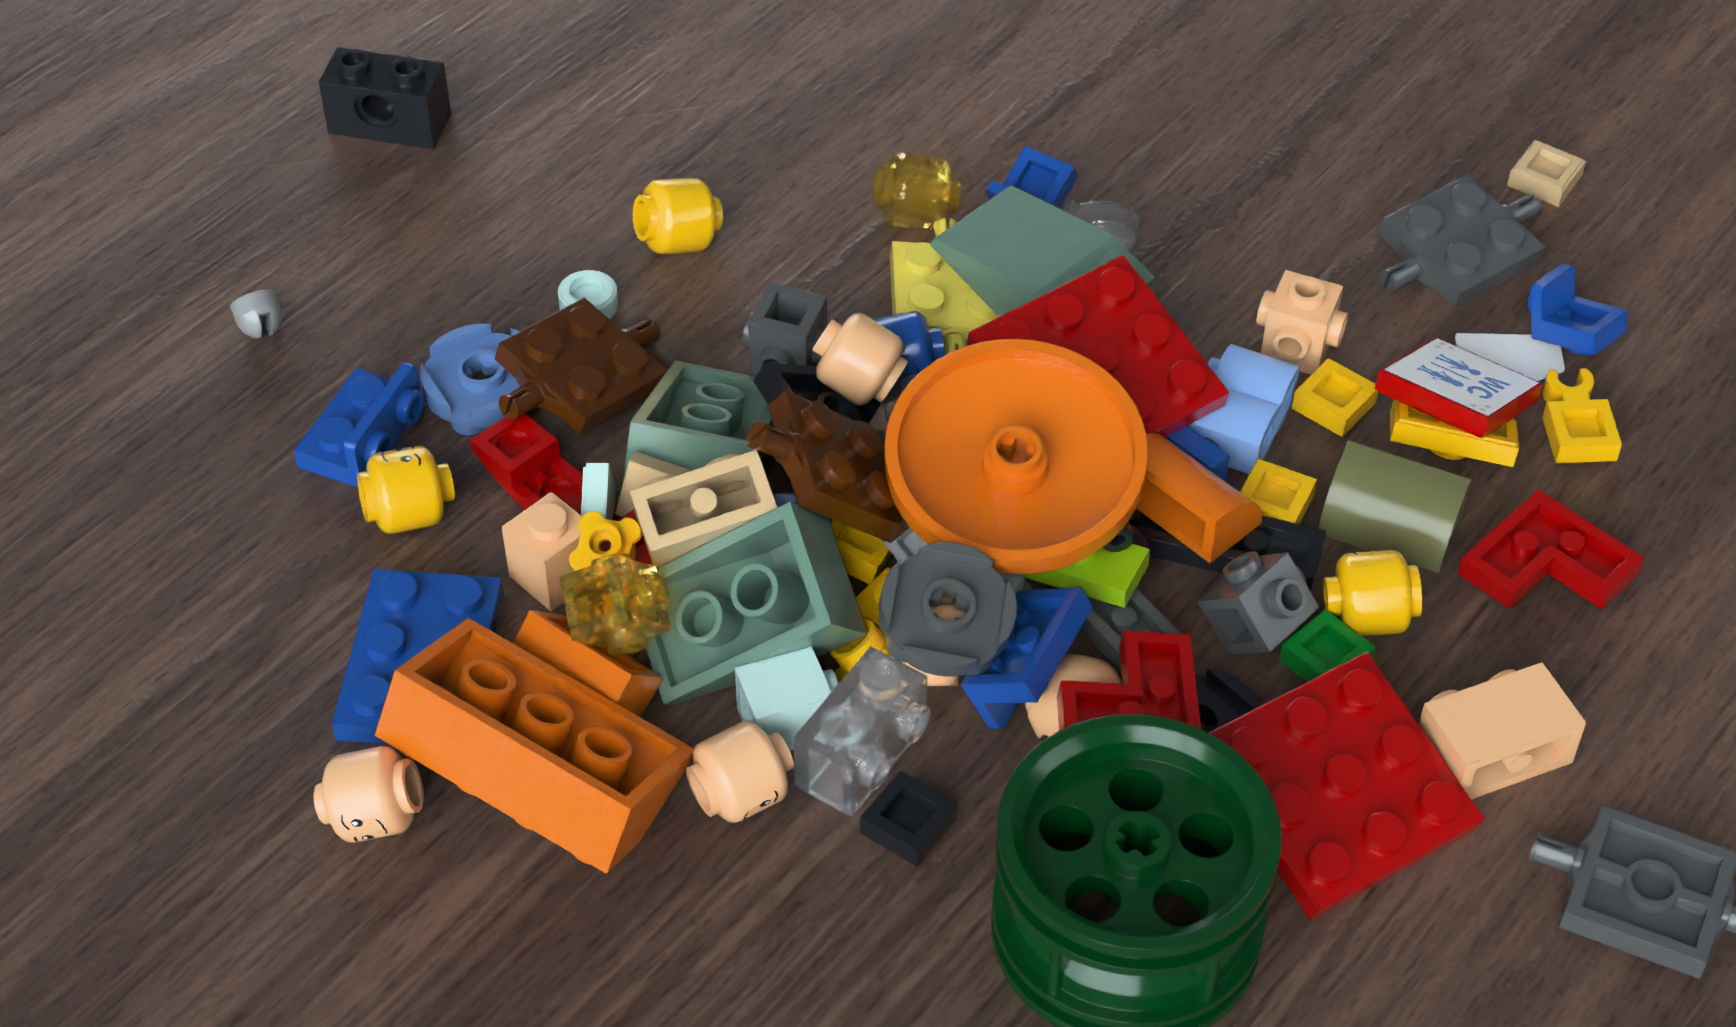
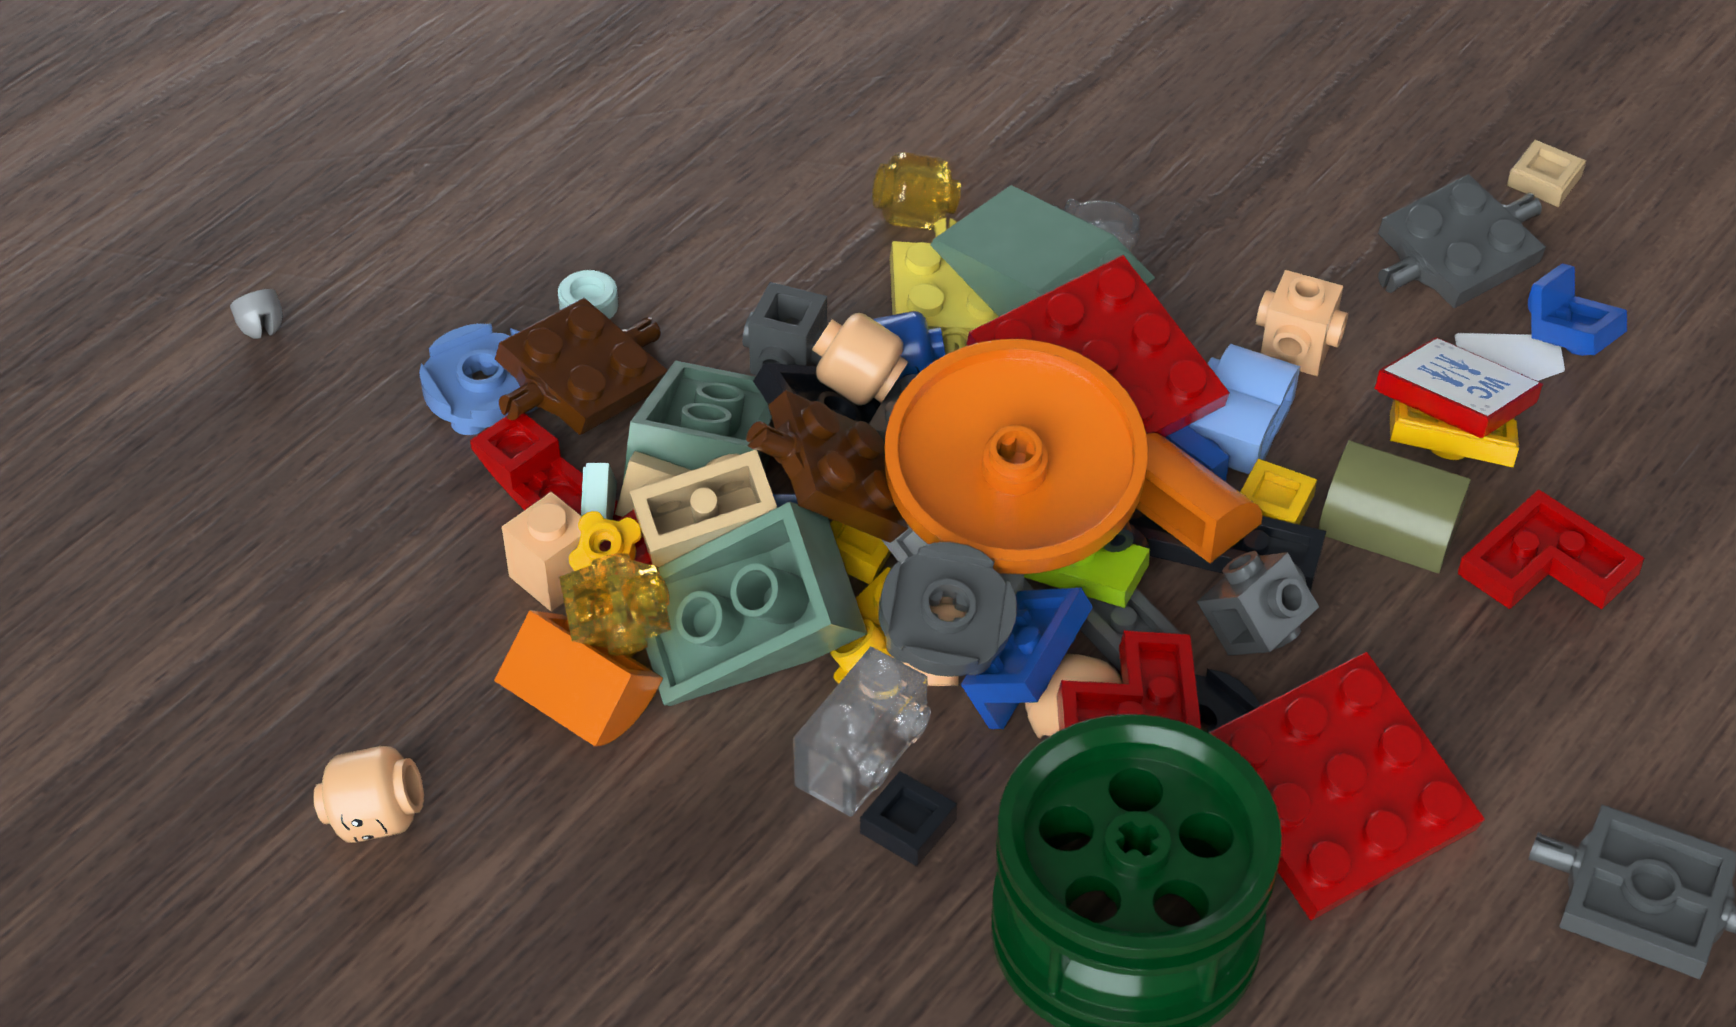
blue bracket [294,362,424,487] -> none
black brick [318,47,451,149] -> none
blue plate [332,569,504,744] -> none
yellow head [357,446,455,534] -> none
orange slope [374,618,694,874] -> none
yellow head [633,178,723,255] -> none
light nougat head [686,721,794,823] -> none
light aqua brick [735,646,843,750] -> none
blue bracket [986,146,1078,209] -> none
green plate [1279,609,1376,682] -> none
yellow plate [1291,358,1378,437] -> none
yellow head [1323,550,1422,637] -> none
light nougat brick [1419,662,1586,800] -> none
yellow plate [1542,368,1622,463] -> none

